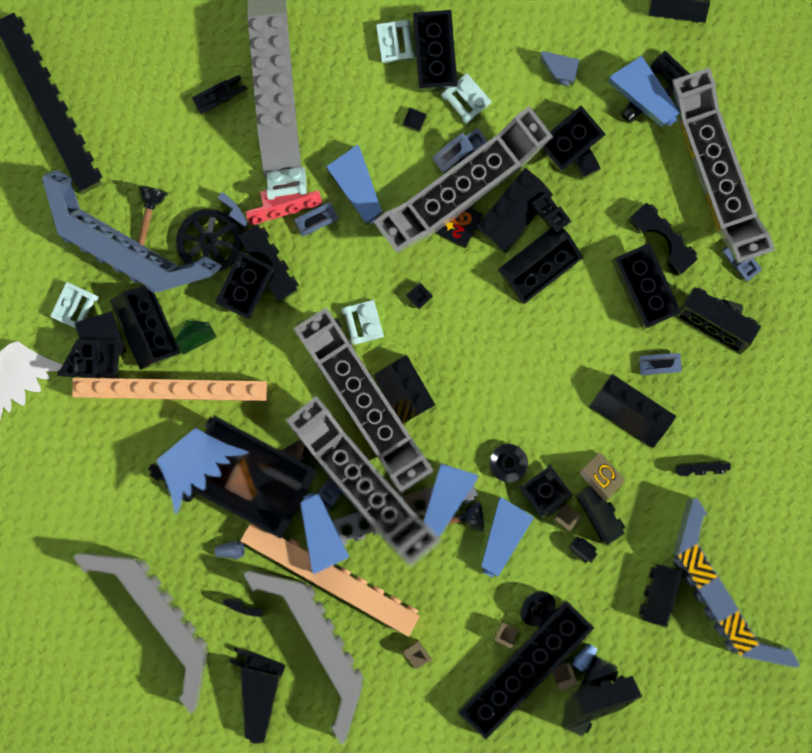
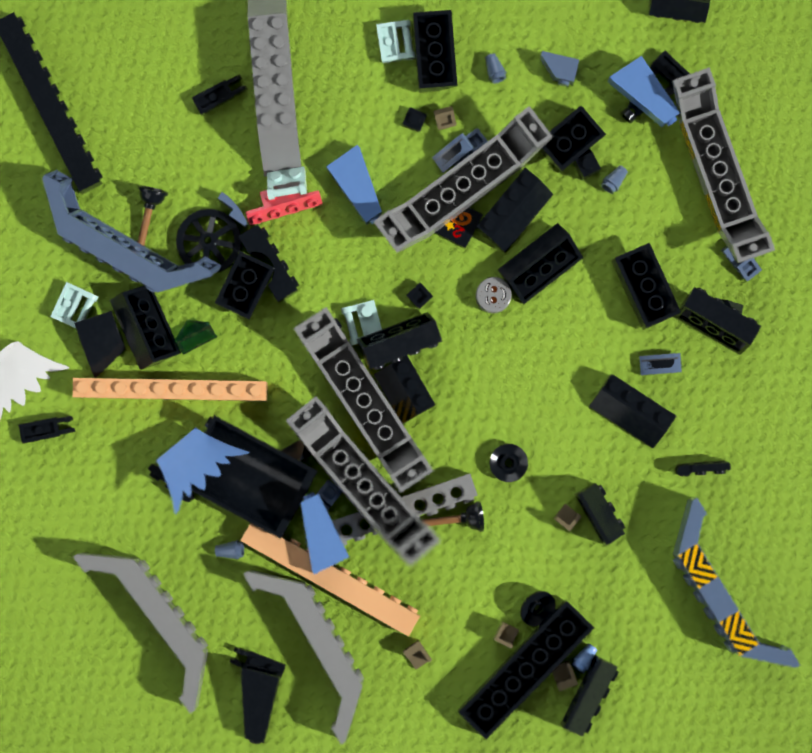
black slope [57,339,120,379] -> none
black slope [223,599,263,617] -> none
clear orange slope [225,458,257,501] -> none
sand blue slope [294,202,339,237] -> none
medium blue slope [423,464,478,537] -> none
light aqua plate [441,73,492,124] -> none
medium blue slope [481,497,534,577] -> none
black slope [519,465,573,519] -> none
black slope [530,192,572,233] -> none
black slope [562,675,643,730] -> none
black brick [568,536,597,564] -> none
dark tan tile [579,452,625,501] -> none
black arch [628,202,698,276] -> none
black slope [638,563,683,628] -> none
none -> black hinge [19,416,75,444]
none -> black brick [356,312,442,370]
none -> dark tan plate [434,106,456,130]
none -> light grey head [476,277,512,313]
none -> sand blue cone [485,53,507,83]
none -> sand blue cone [601,165,628,194]

